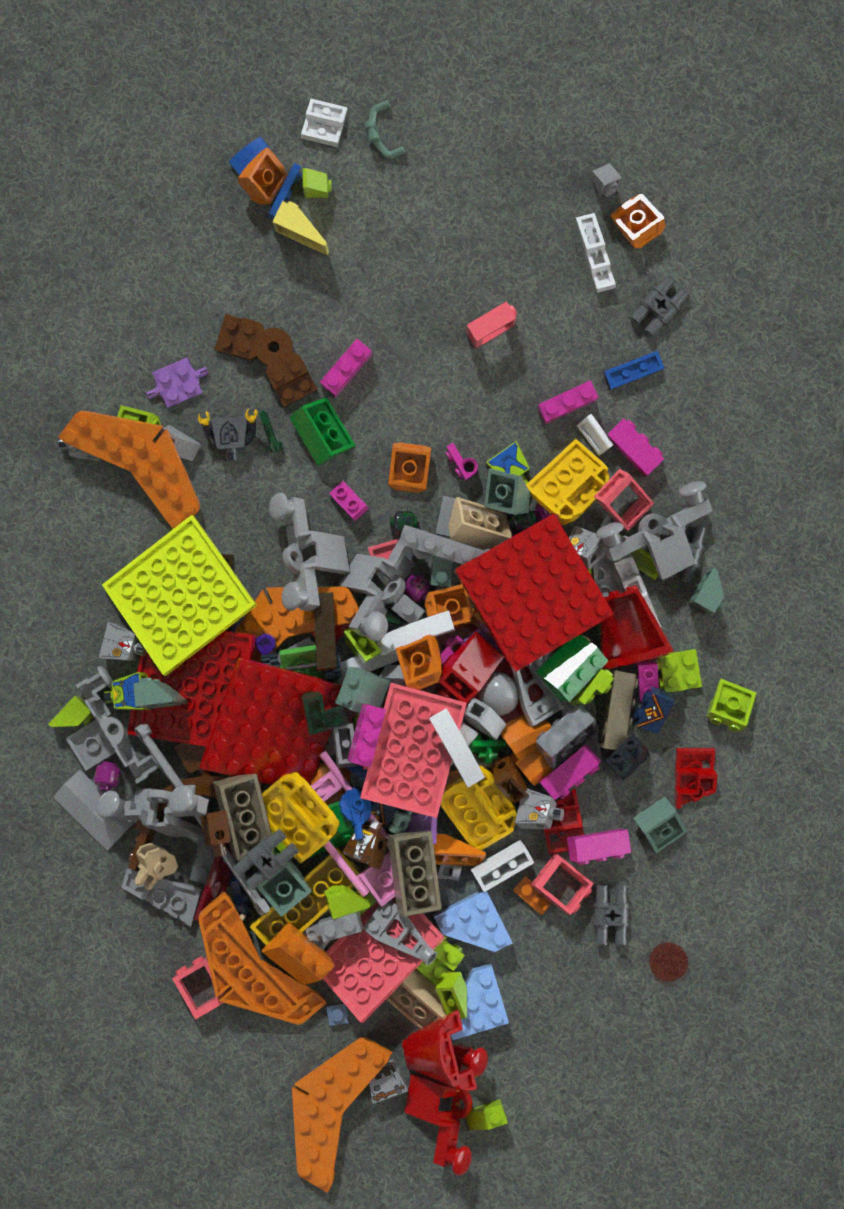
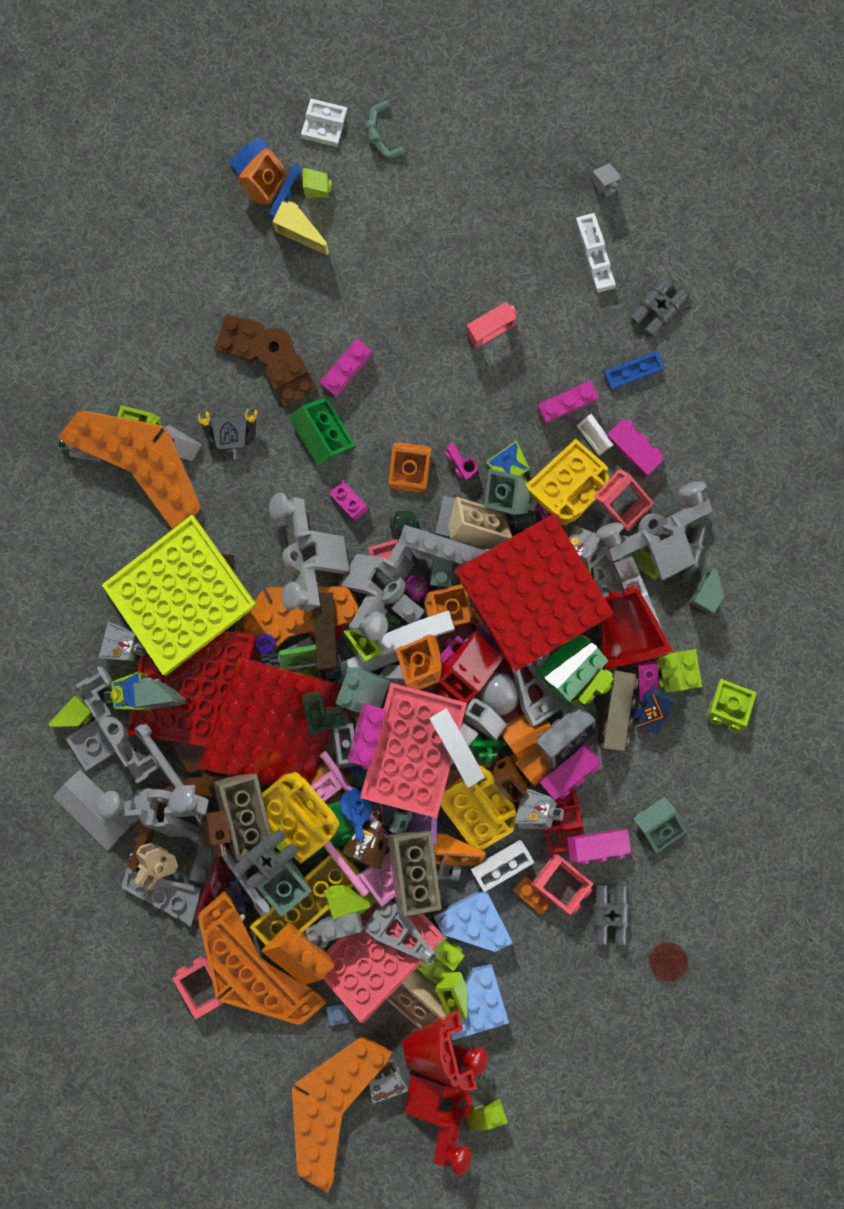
magenta head [94,762,121,791] -> none
medium lavender plate [146,358,209,408] -> none
dark green hinge [259,411,283,453] -> none
black plate [605,734,651,781] -> none
orange slope [610,194,666,248] -> none
red slope [675,748,718,809] -> none

